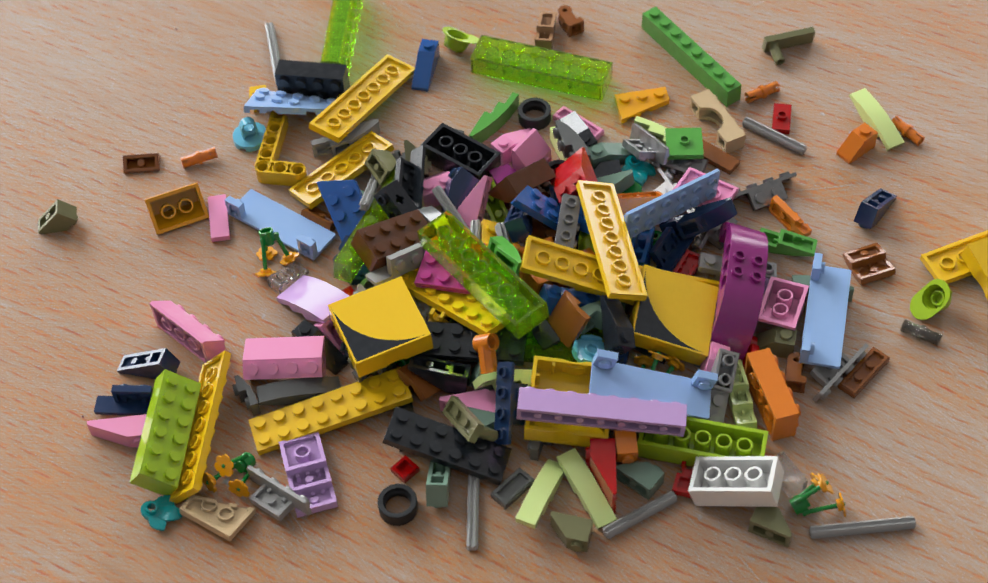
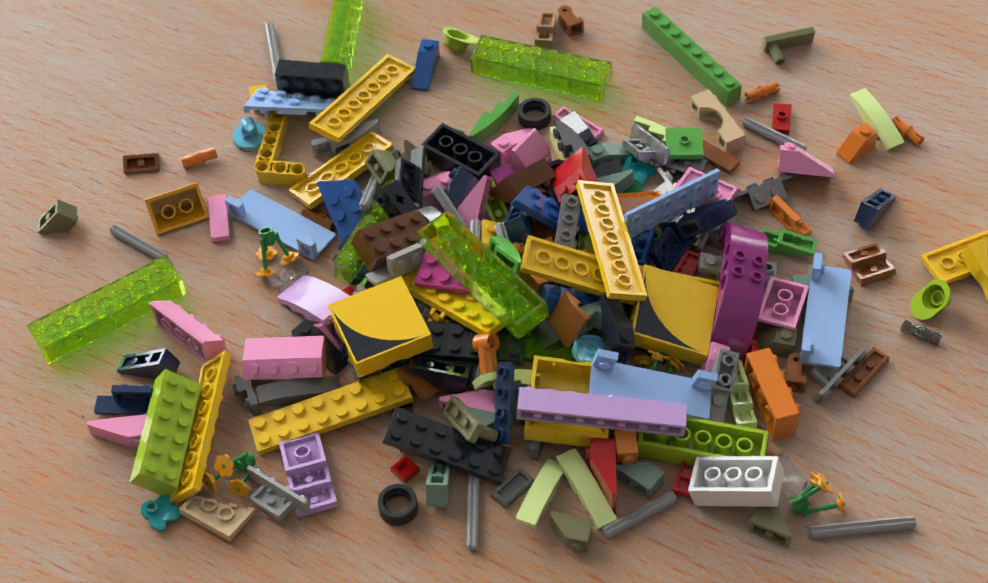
light orange wing [614,87,670,124] -> none
none -> clear neon green brick [26,256,186,364]
none -> light grey axle [110,224,169,264]
none -> bright pink slope [778,143,834,177]

